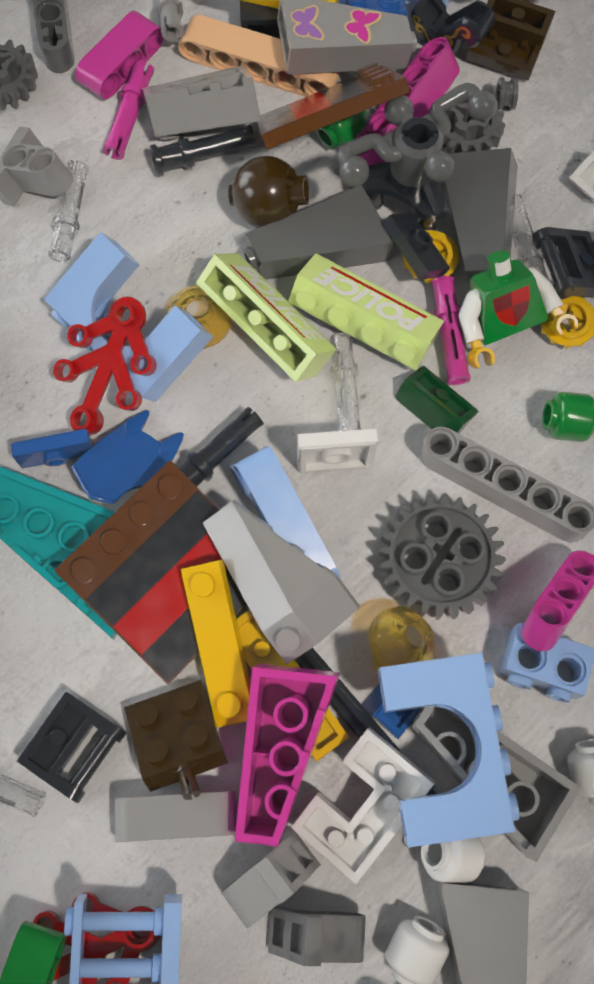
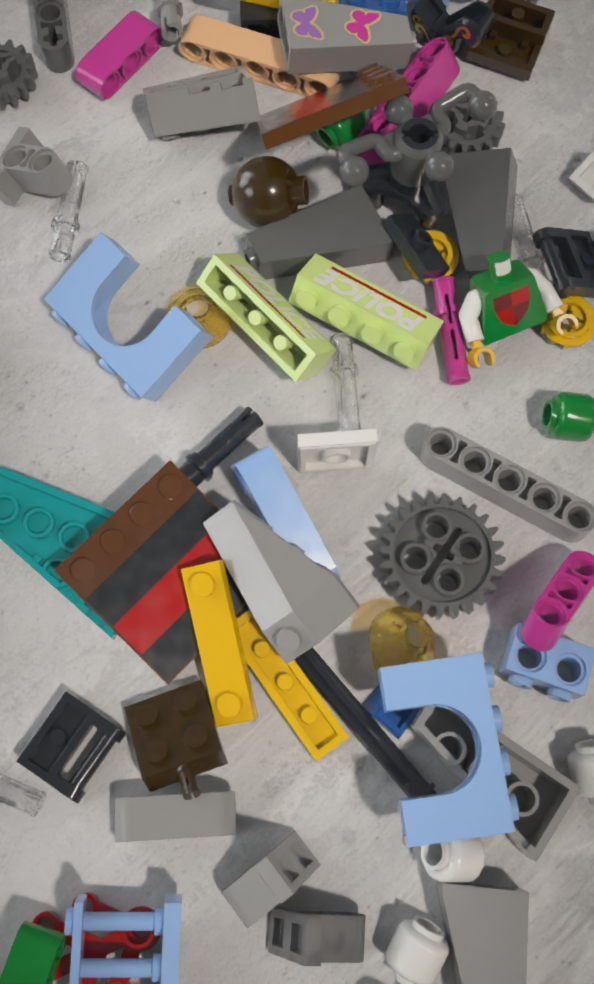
blue plate [11,429,94,469] -> none
red plant [53,296,157,436] -> none
blue shield [71,410,184,504] -> none
dark pink pin [102,60,154,160] -> none
black pin [150,125,256,177] -> none
dark pink wedge [235,664,341,847] -> none
white plate [291,727,435,884] -> none
dark green slope [395,366,479,433] -> none
dark grey bush [496,77,519,110] -> none

